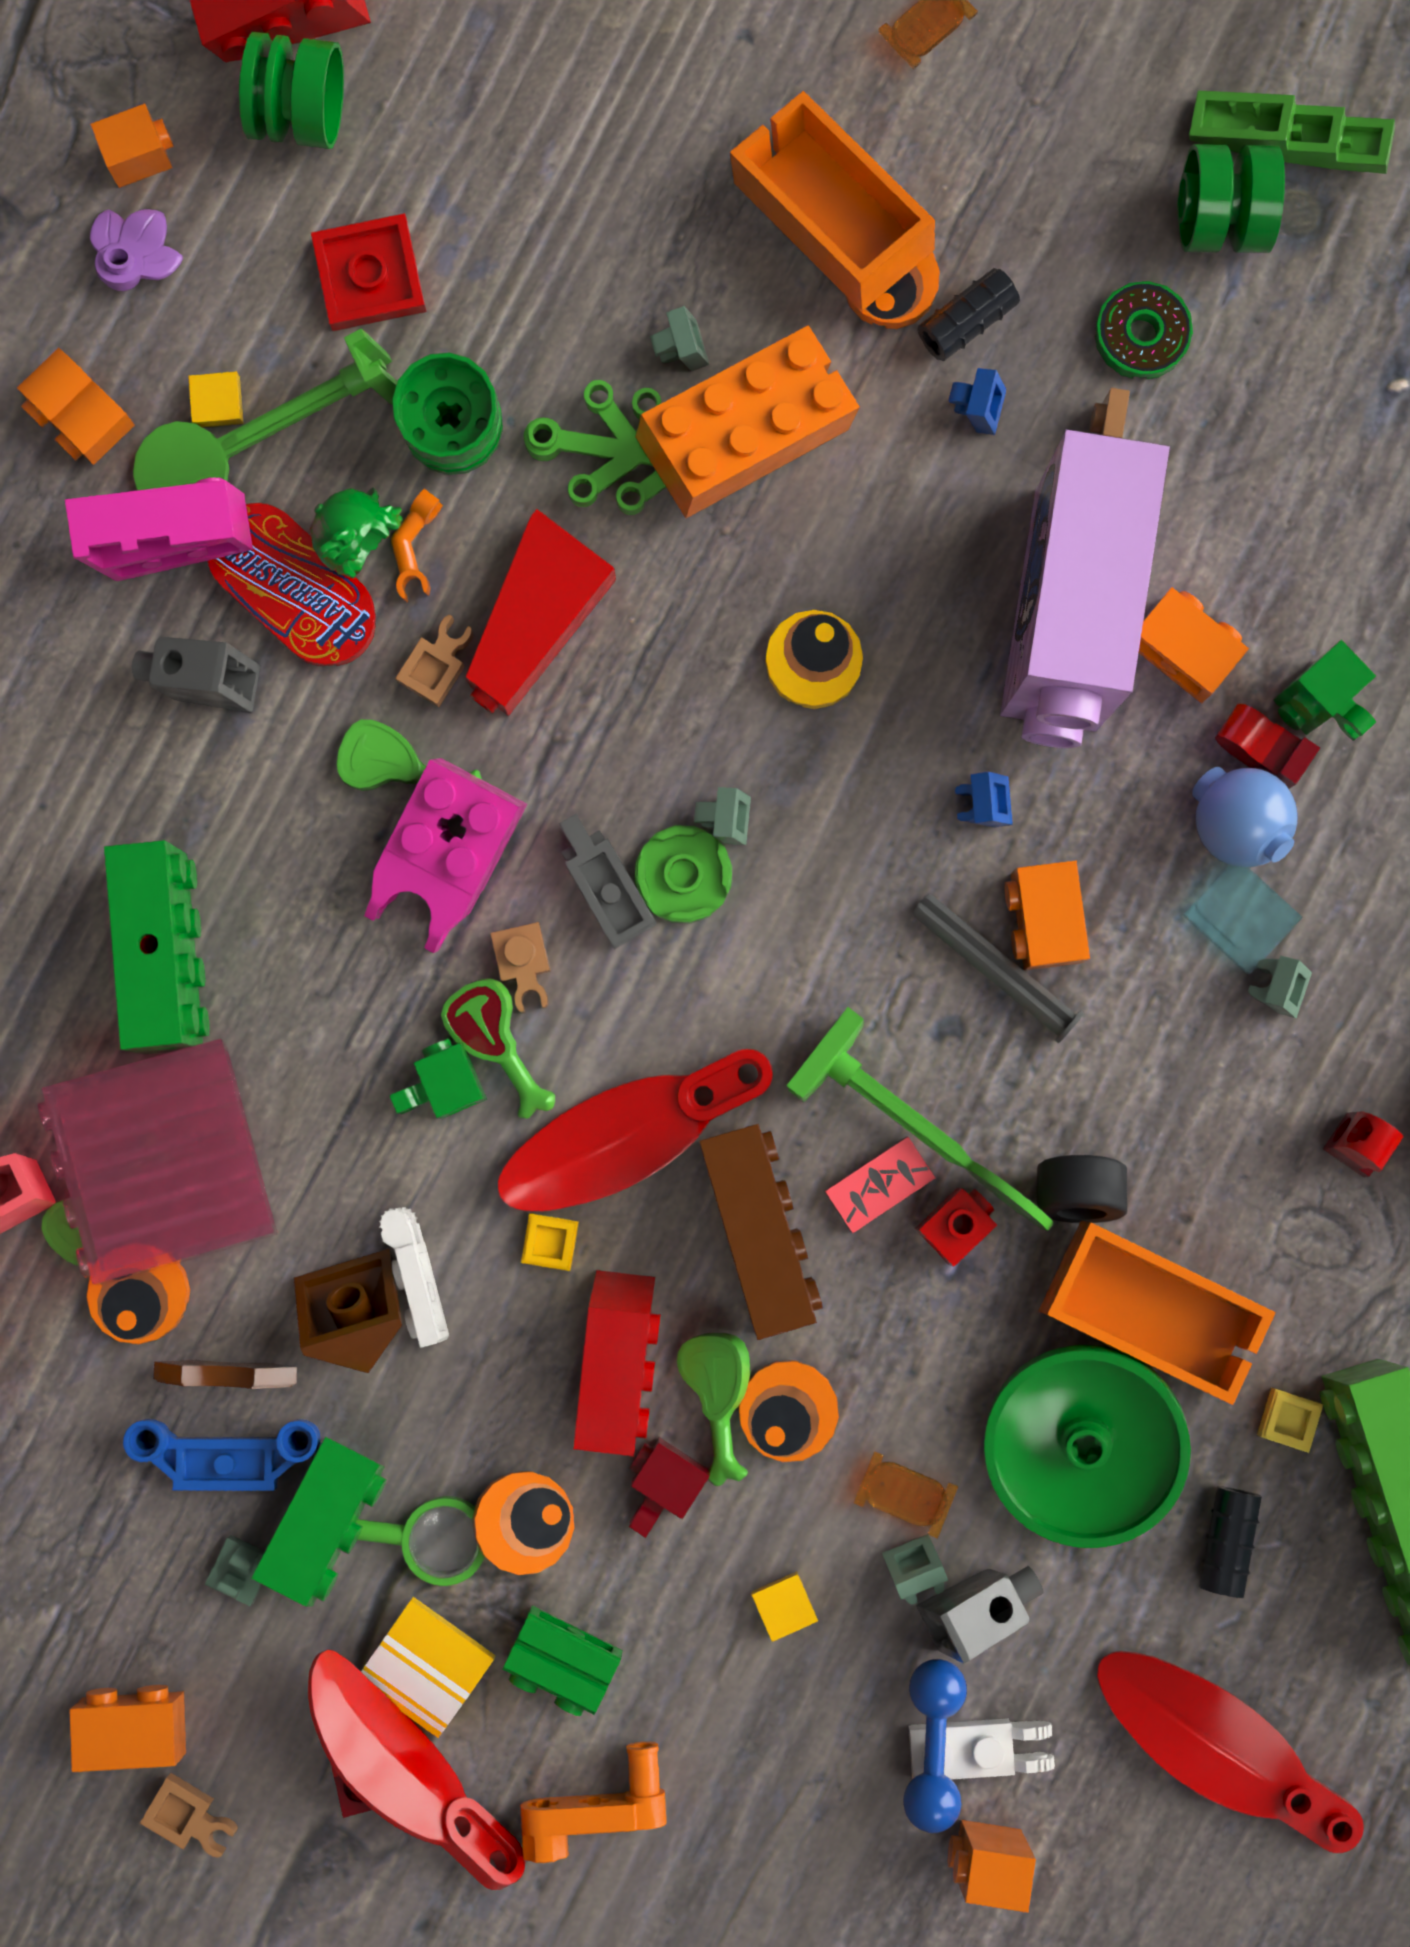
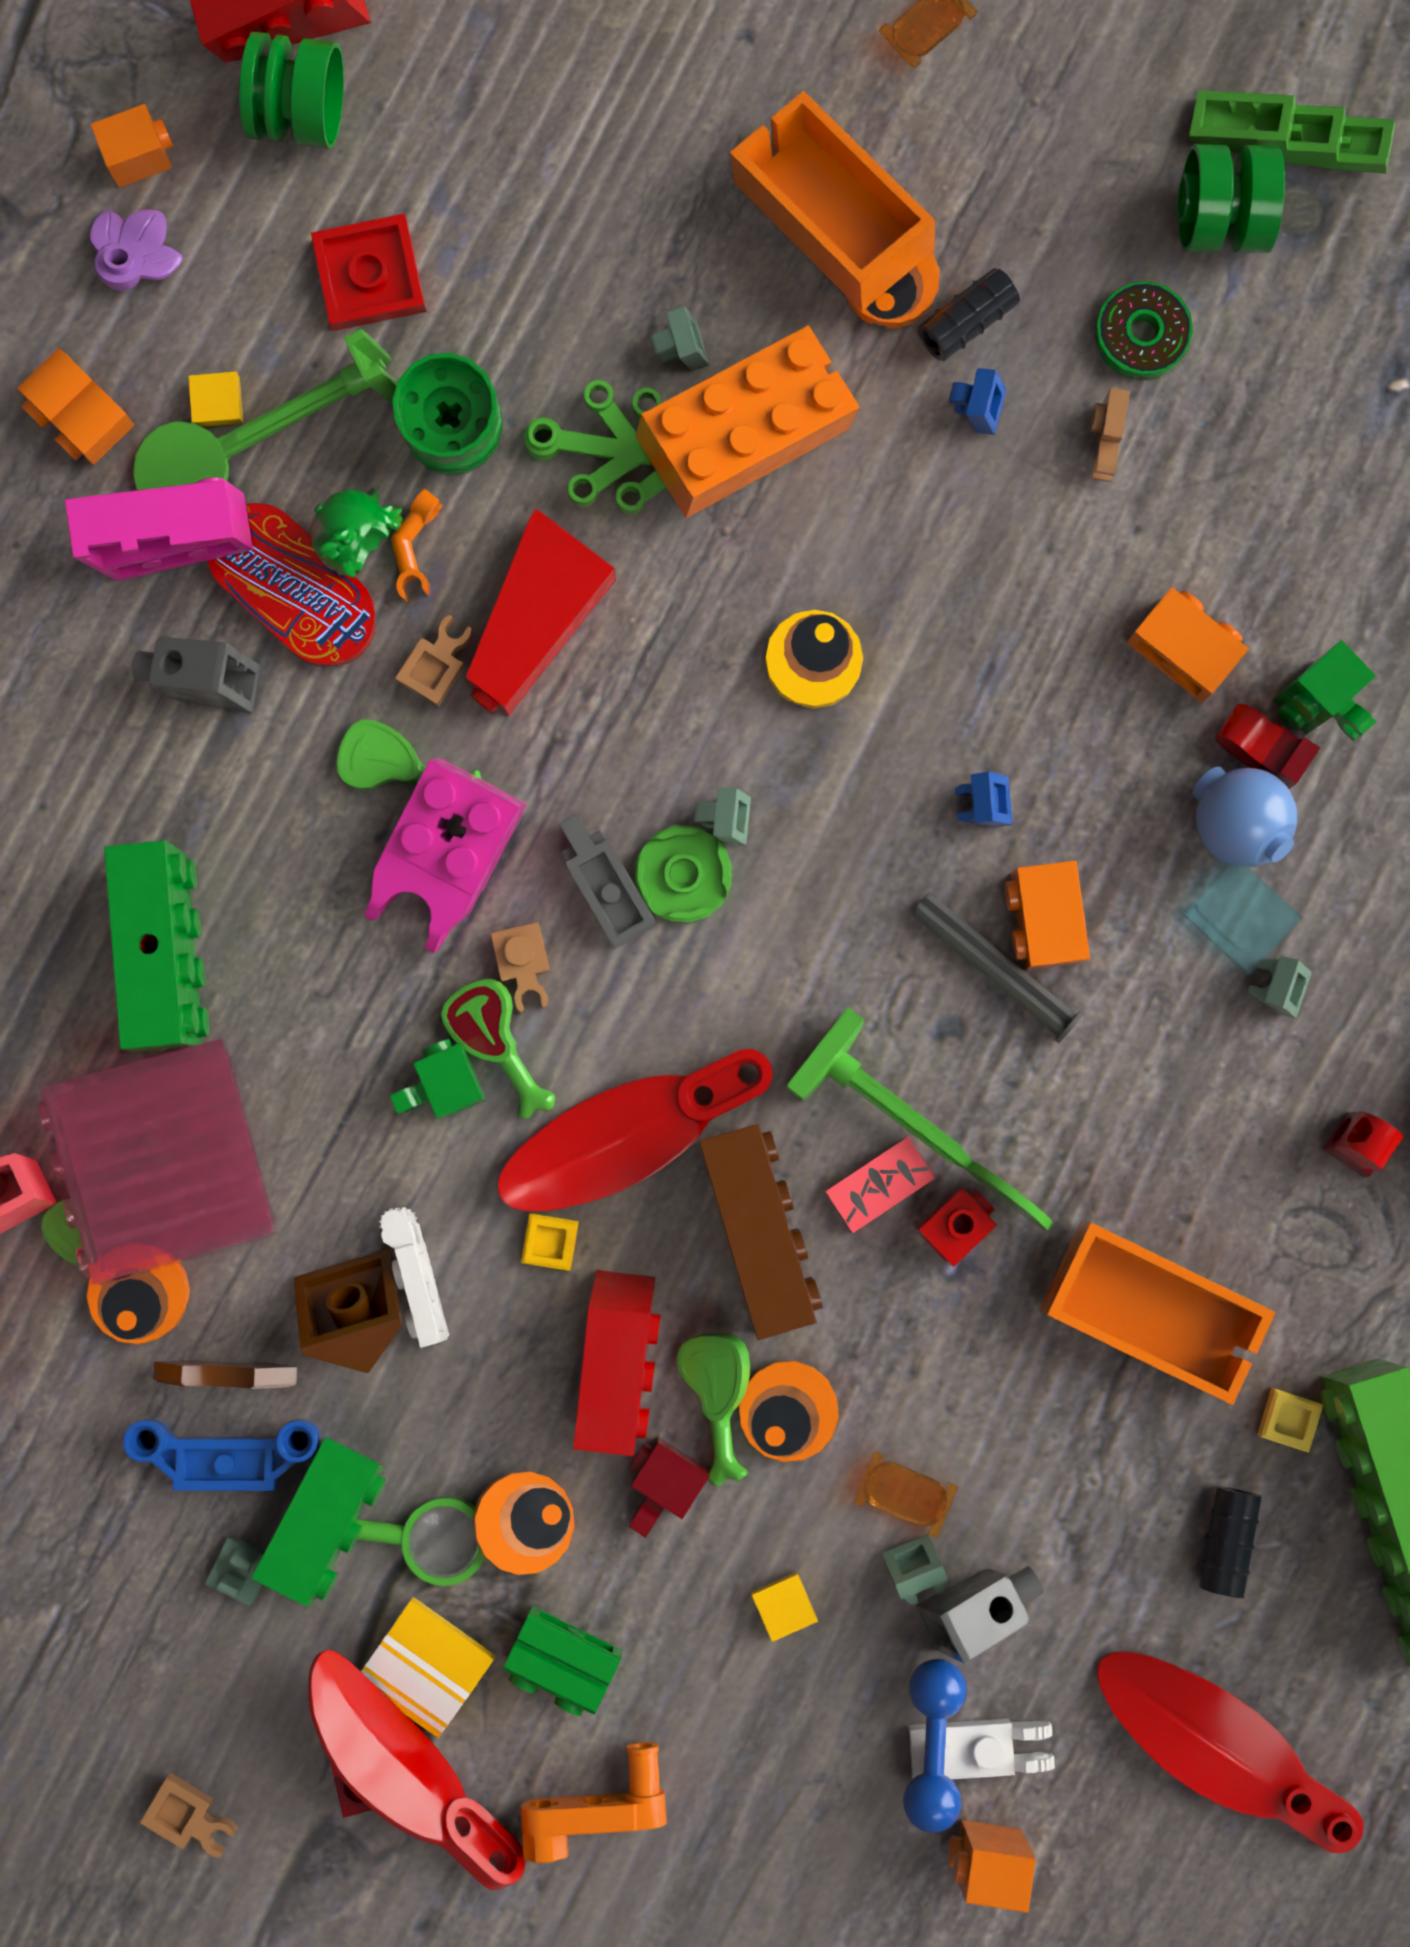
orange brick [70,1685,186,1772] -> none
green dish [984,1345,1191,1548] -> none
lavender brick [1000,430,1170,748] -> none
black tyre [1037,1155,1127,1223] -> none

